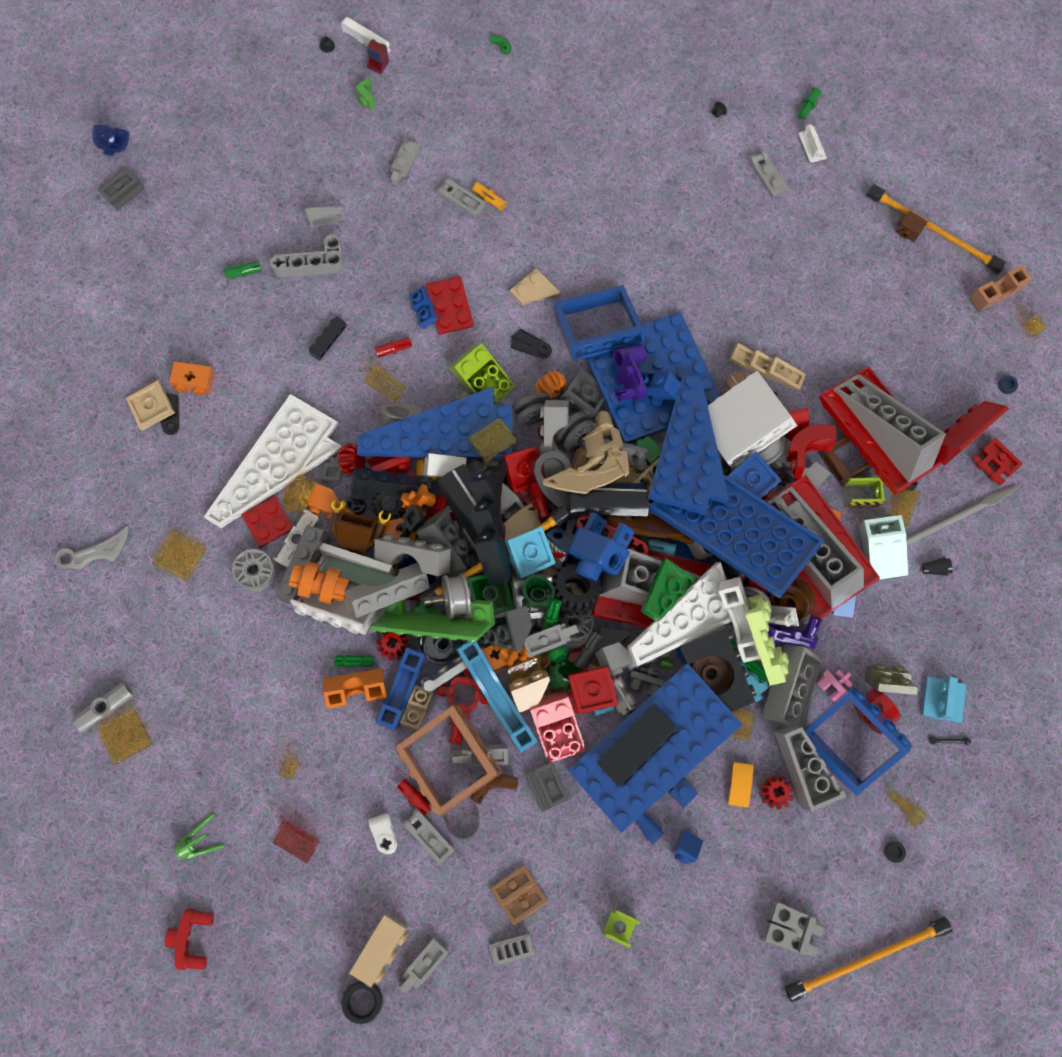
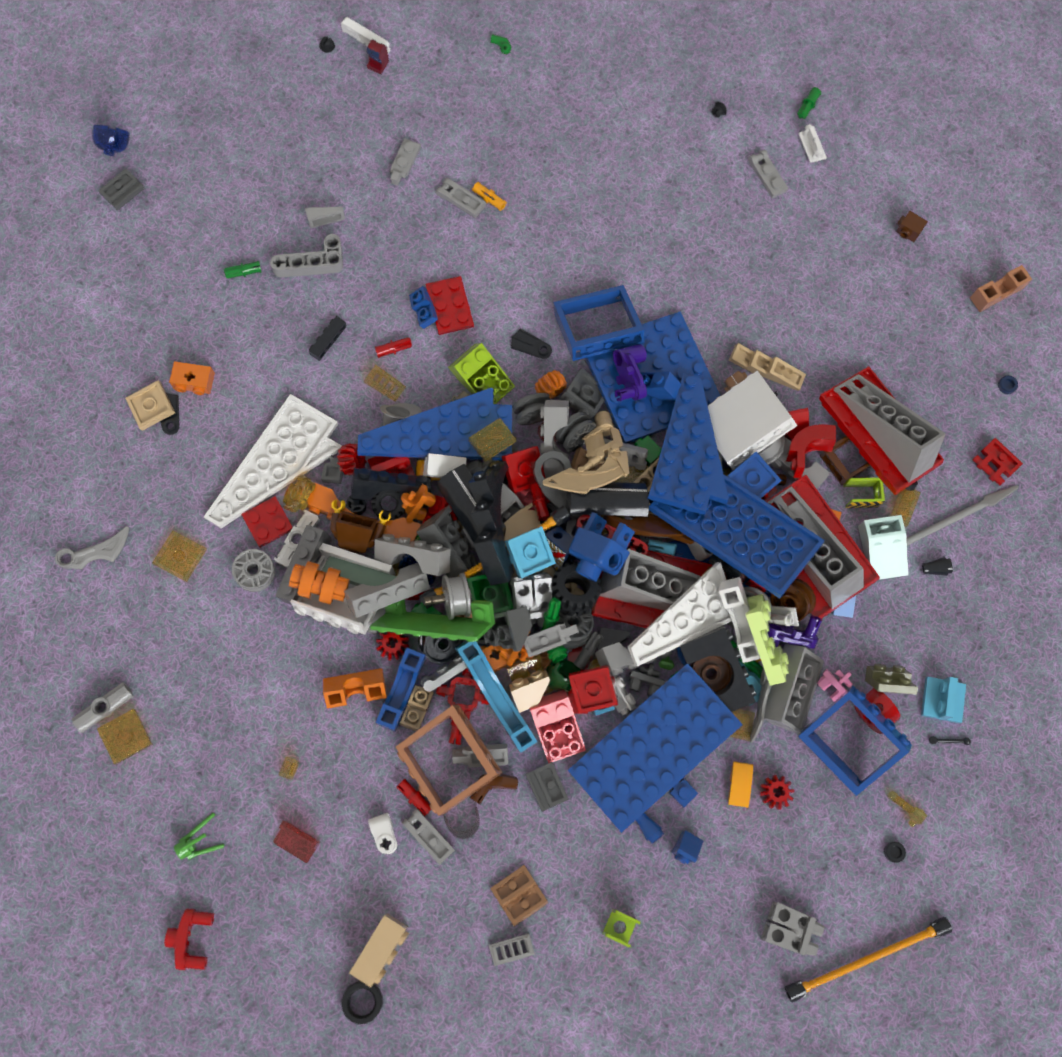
green axle [334,655,373,667] -> none
bright green bracket [355,78,376,110] -> none
black plate [396,504,427,538] -> none
light grey hinge [399,938,449,994] -> none
tan wing [510,268,560,305] -> none
dark green helmet [522,574,555,609] -> none
black brick [596,704,680,788] -> none
green wing [641,559,697,622] -> none
light grey wedge [775,725,847,812] -> none
light orange hose [866,184,1006,274] -> none
red slope [936,401,1009,466] -> none
clear yellow wheel [1023,315,1048,337] -> none
none -> light grey piece [749,668,772,743]

